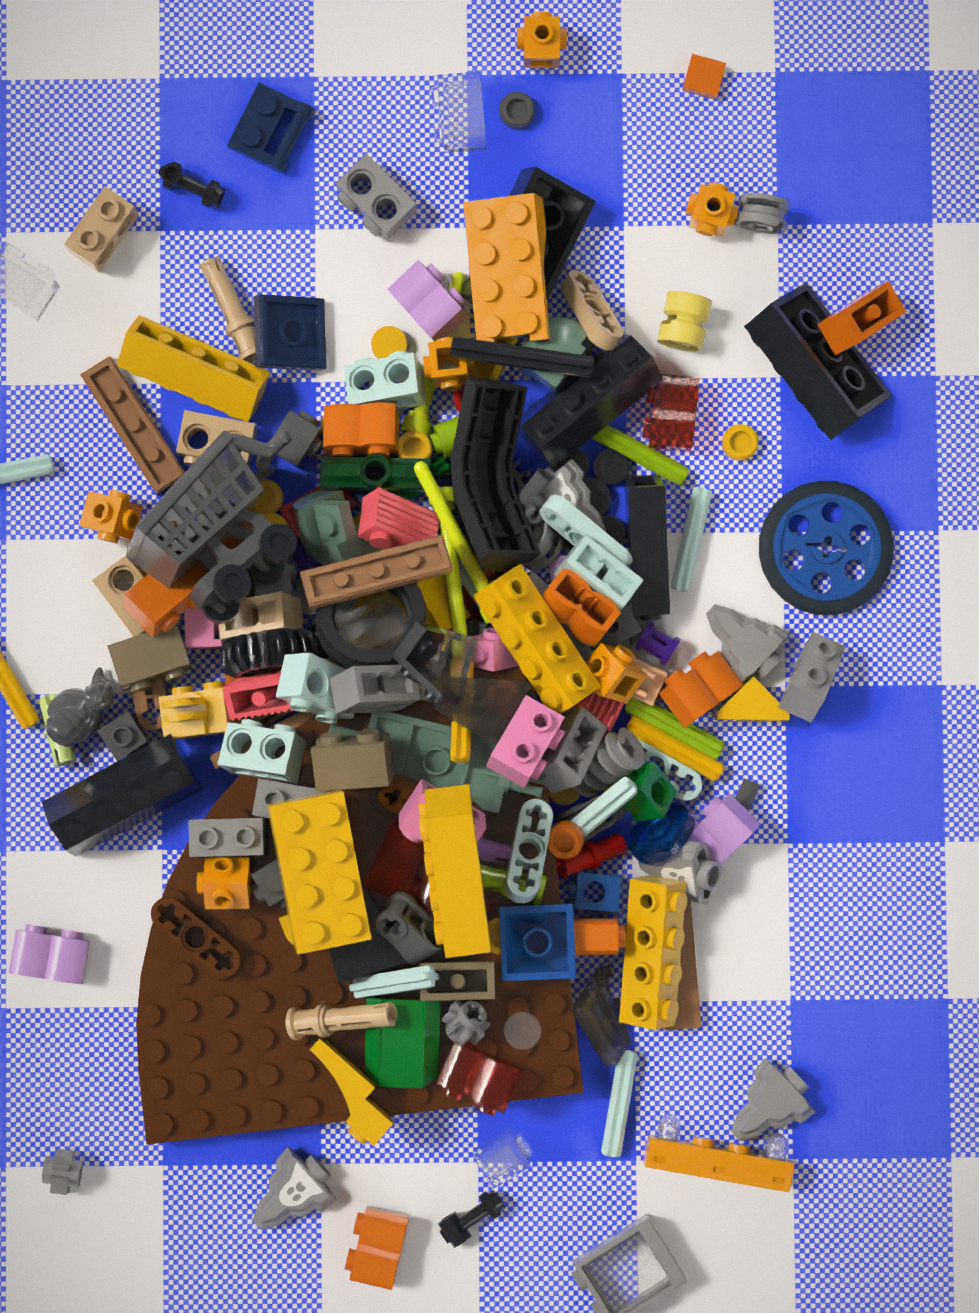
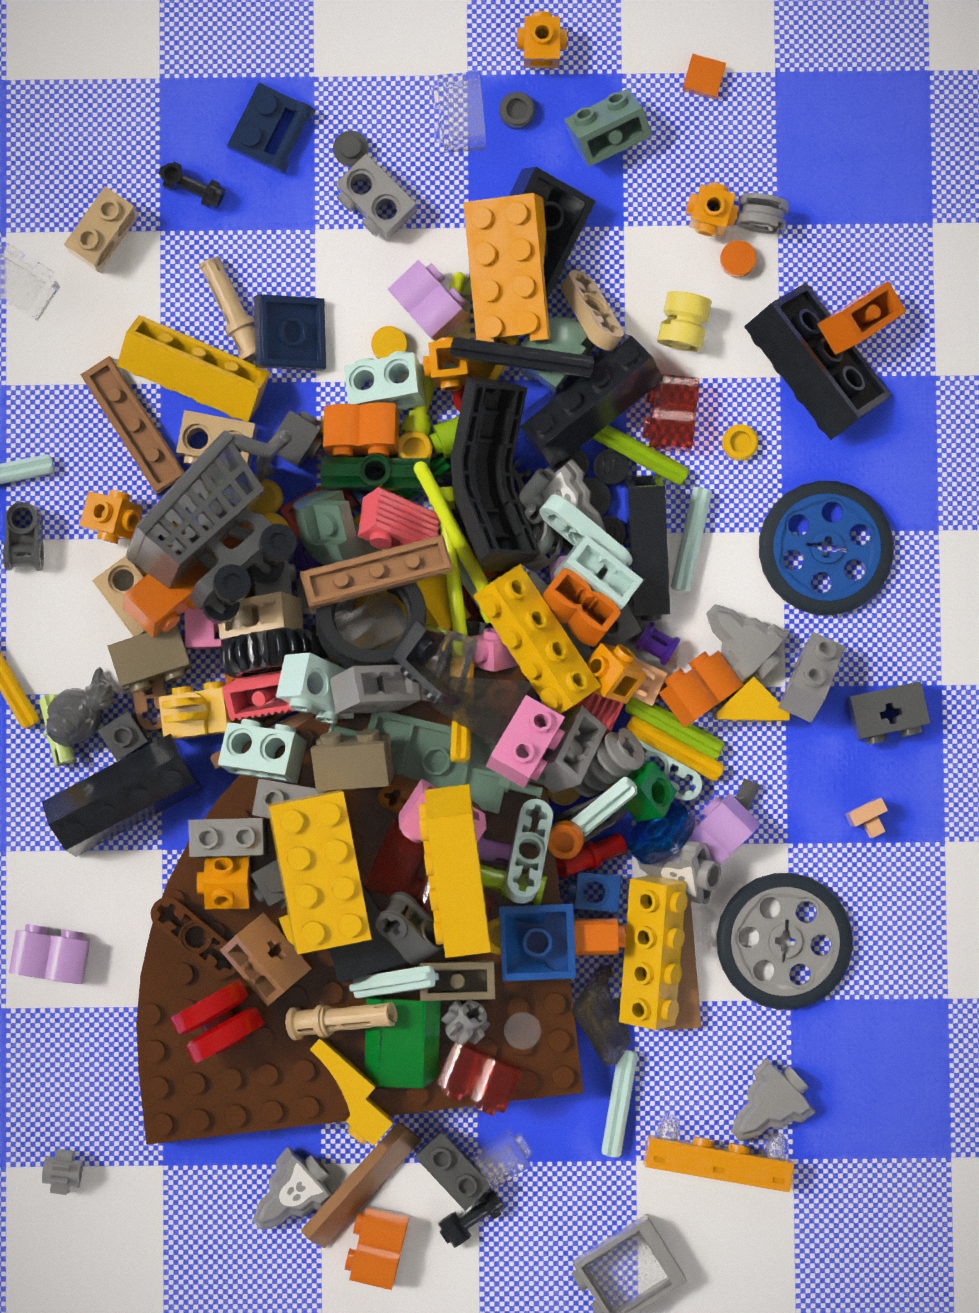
none -> dark grey piece [3,502,44,571]
none -> red wheel [169,978,266,1064]
none -> medium nougat brick [220,912,312,1006]
none -> medium nougat tile [301,1122,422,1249]
none -> dark grey plate [333,130,369,167]
none -> dark grey brick [415,1128,492,1211]
none -> sand green brick [564,88,653,167]
none -> wedge [716,873,853,1010]
none -> orange tile [720,240,756,278]
none -> light nougat tile [845,798,888,838]
none -> dark grey brick [846,681,930,745]

